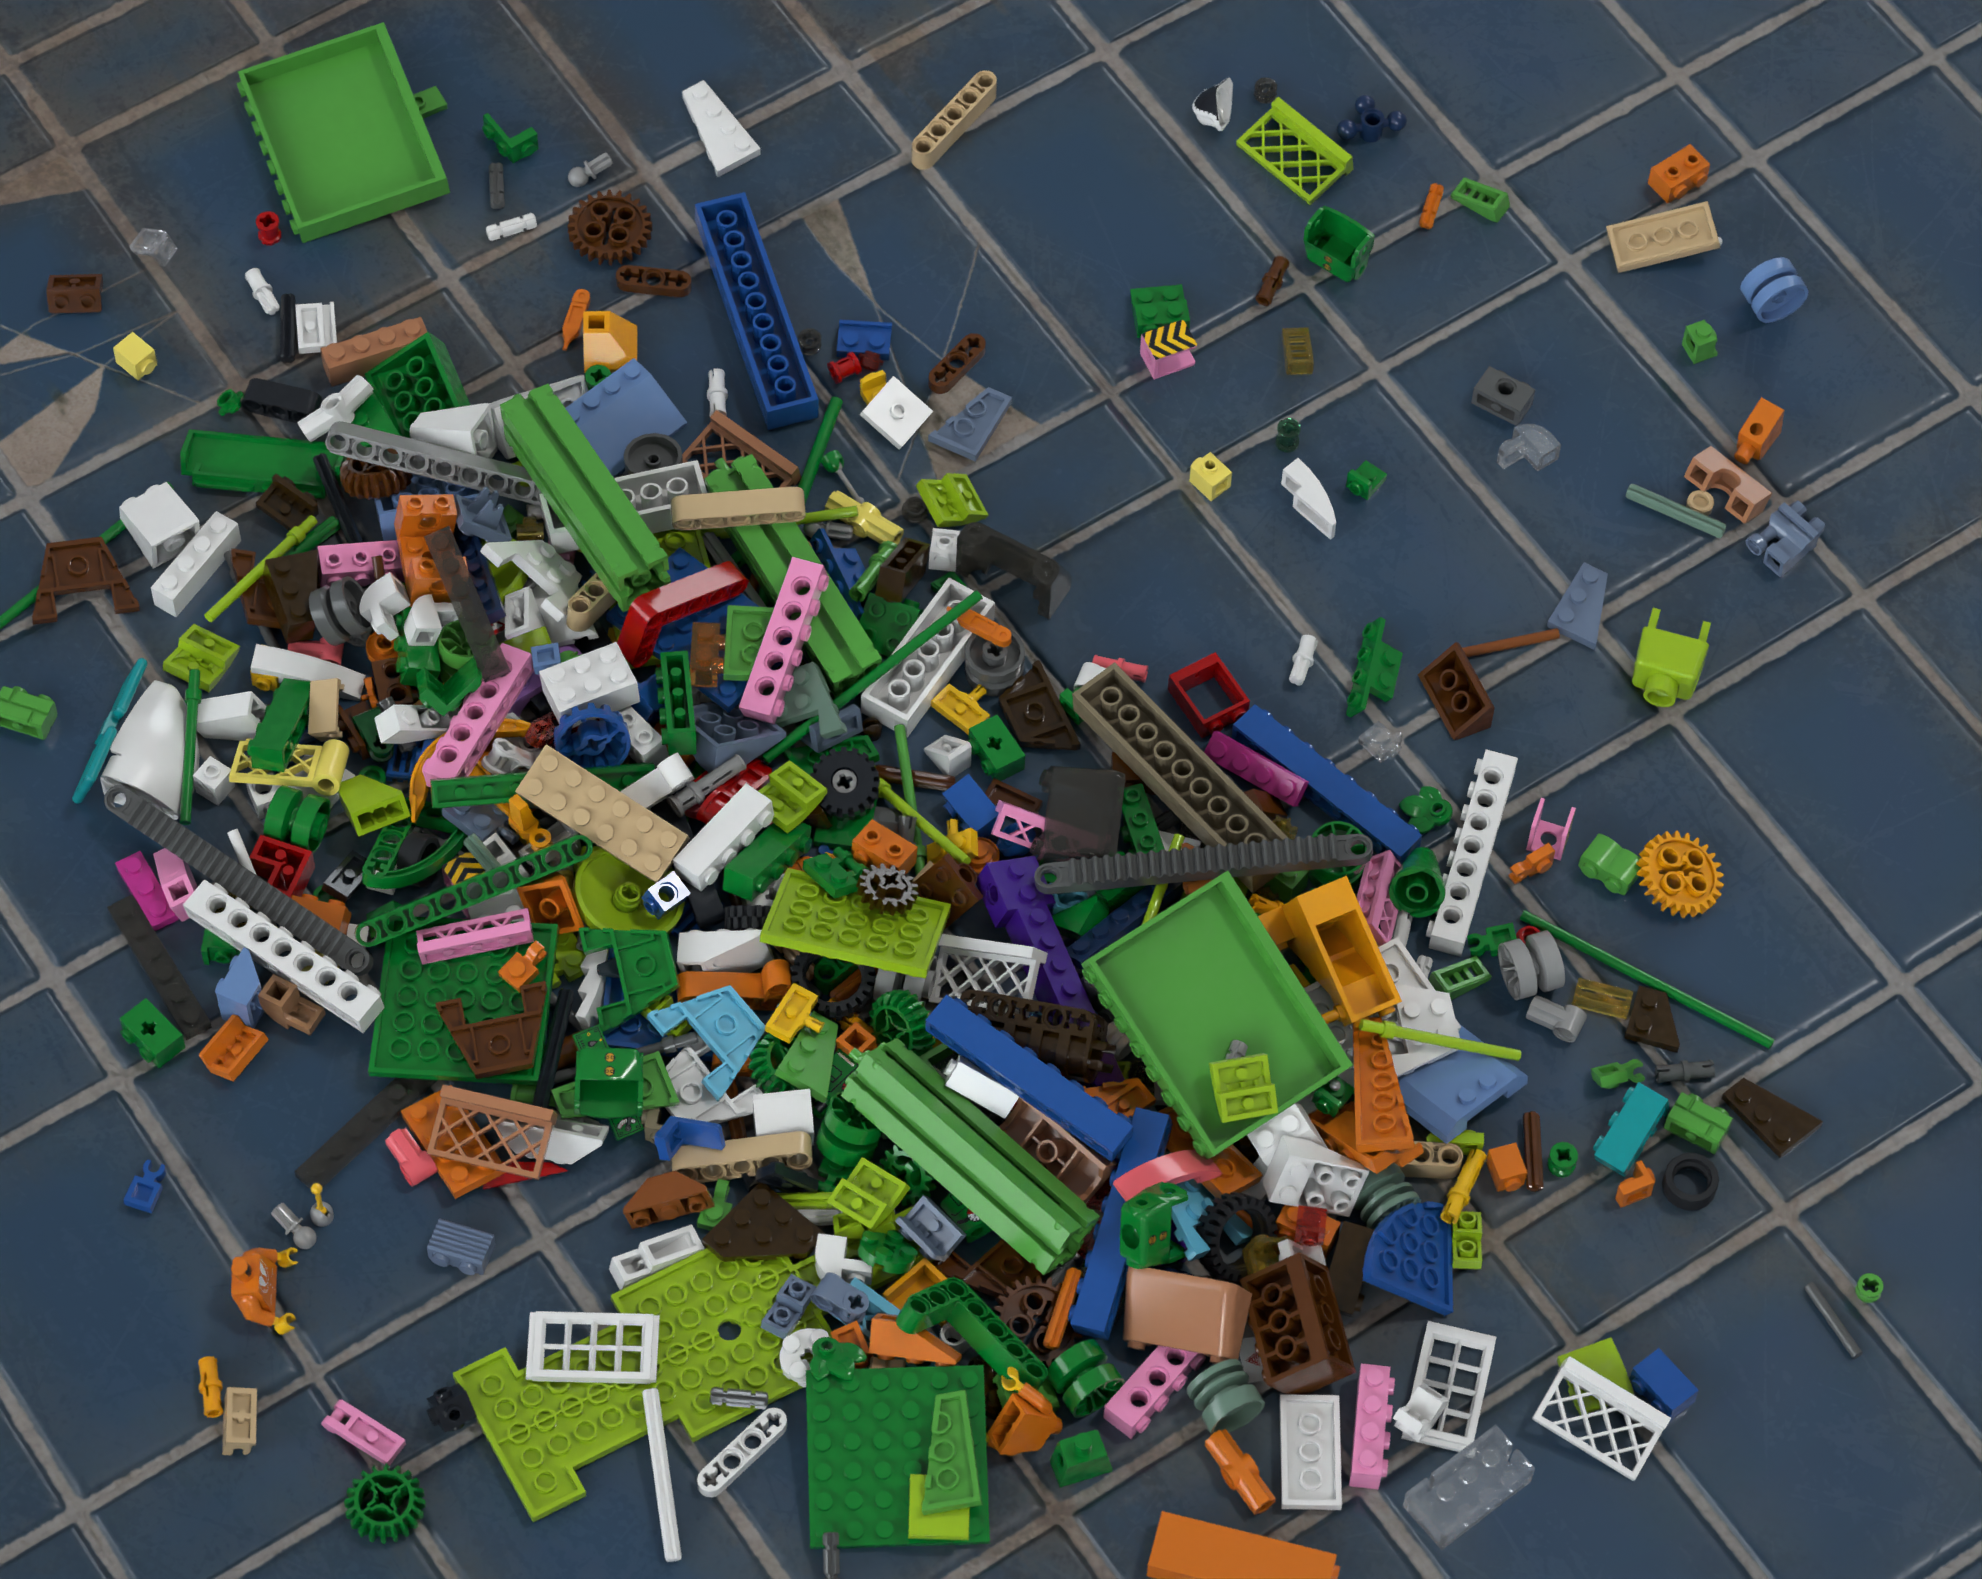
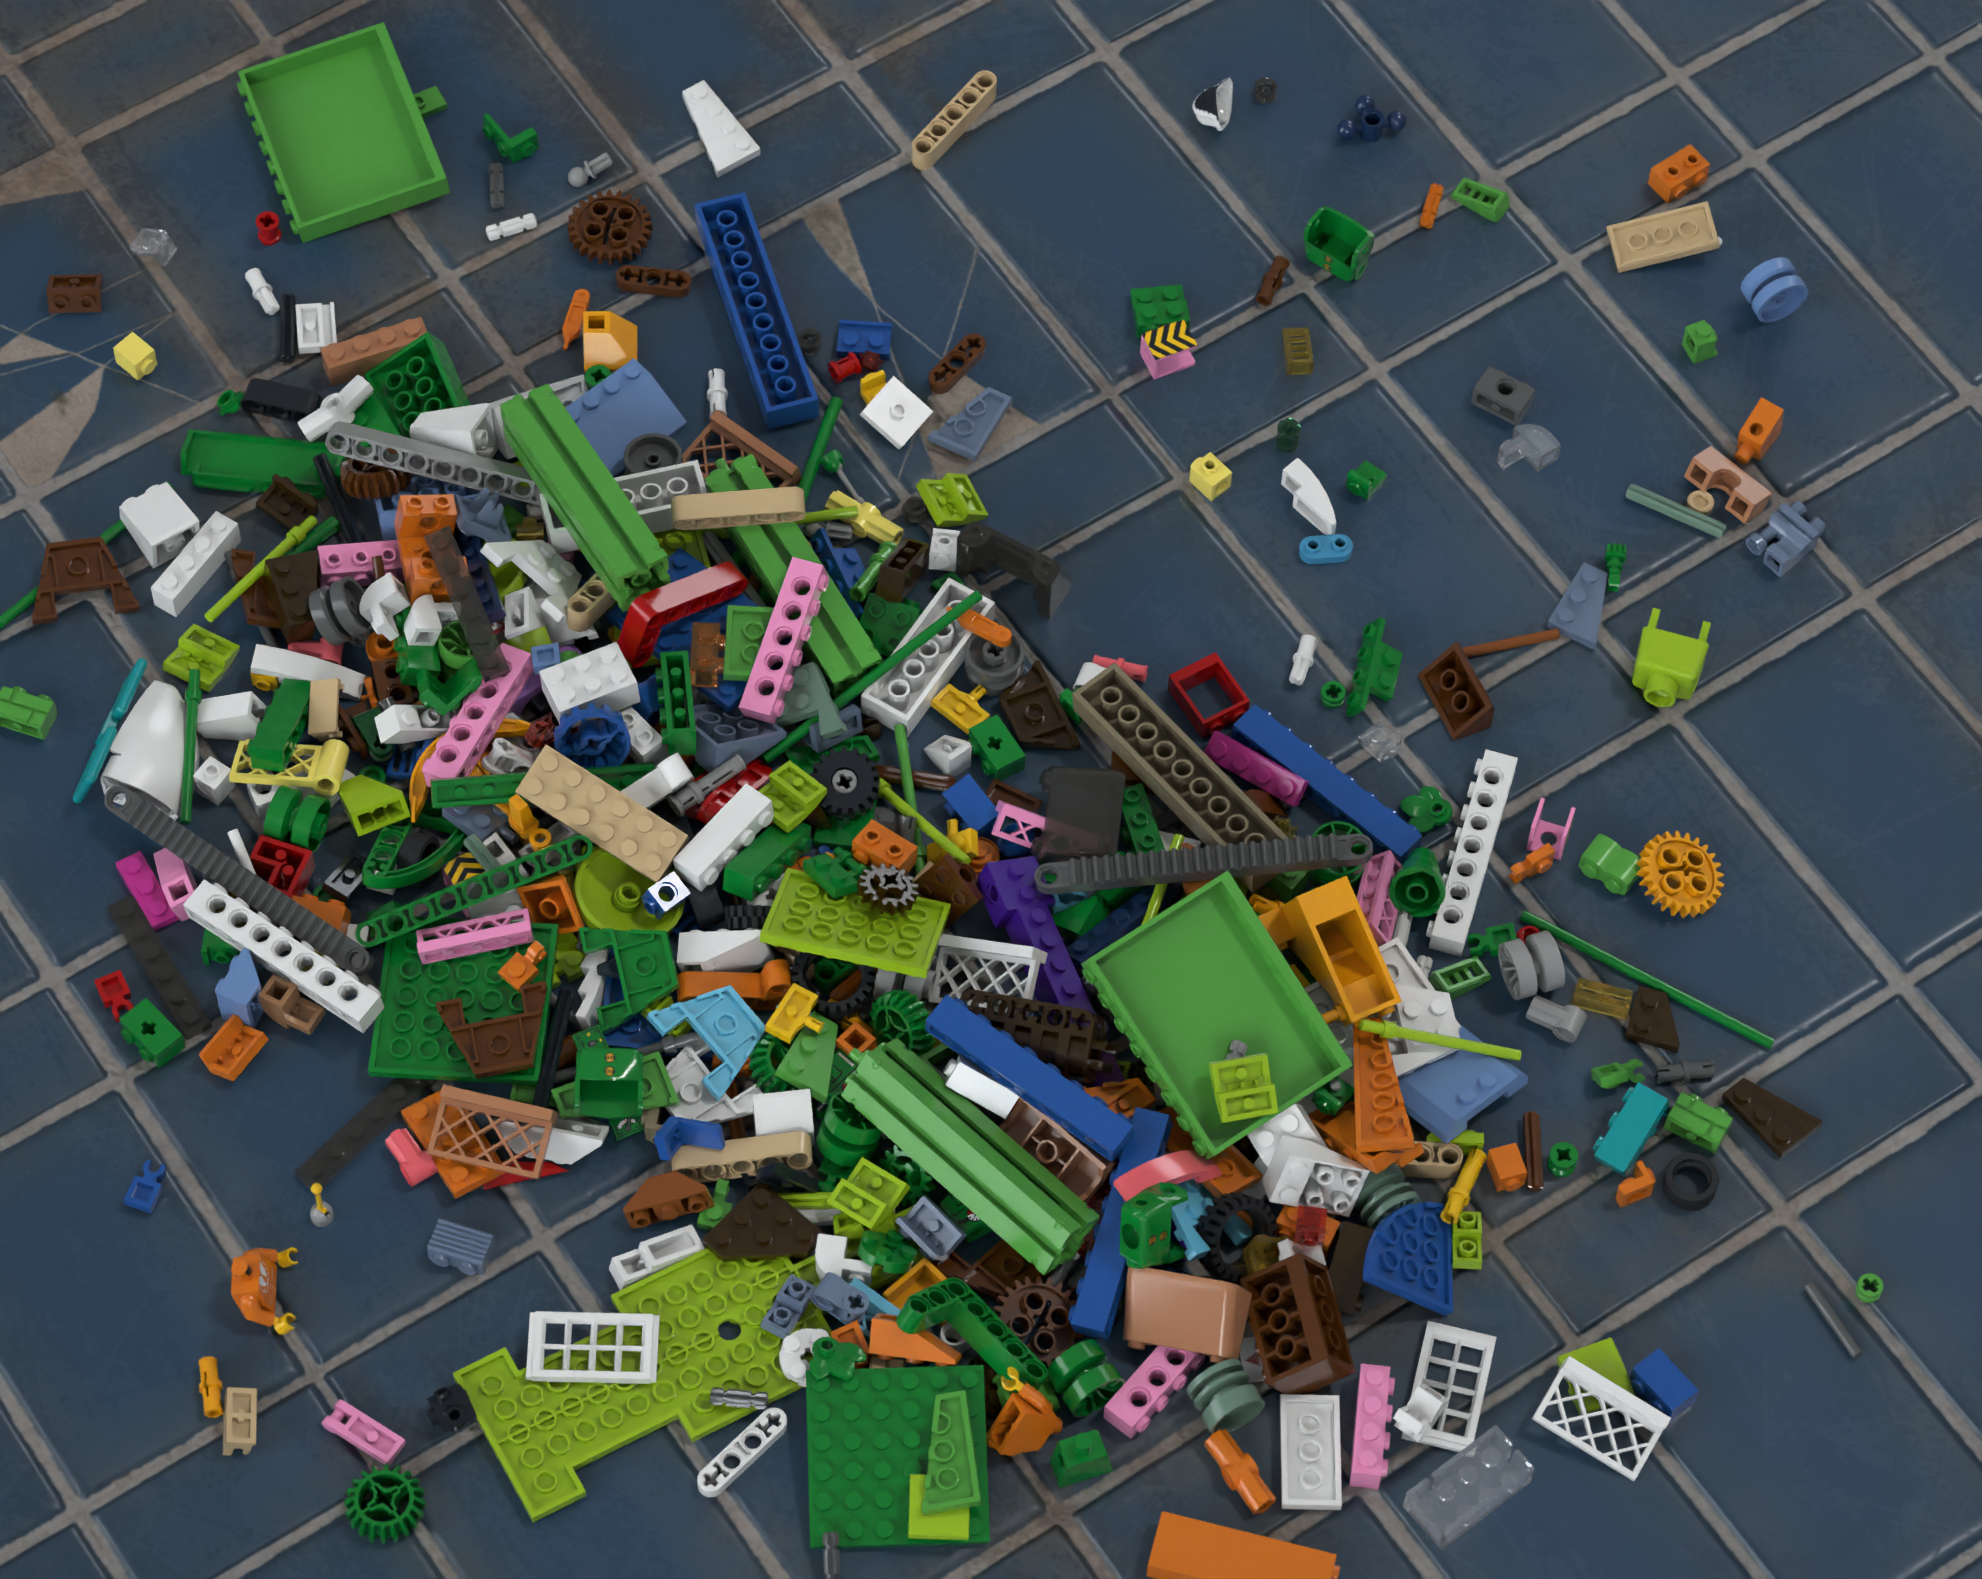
light grey axle [271,1203,317,1249] -> none
white axle [643,1388,682,1562] -> none
orange axle [1043,1267,1083,1350] -> none
white wheel [1106,1021,1132,1061] -> none
lime fence [1236,97,1354,205] -> none
none -> red plate [94,970,133,1022]
none -> dark azure plate [1299,534,1353,564]
none -> green bush [1320,681,1346,709]
none -> green piece [1604,543,1626,592]

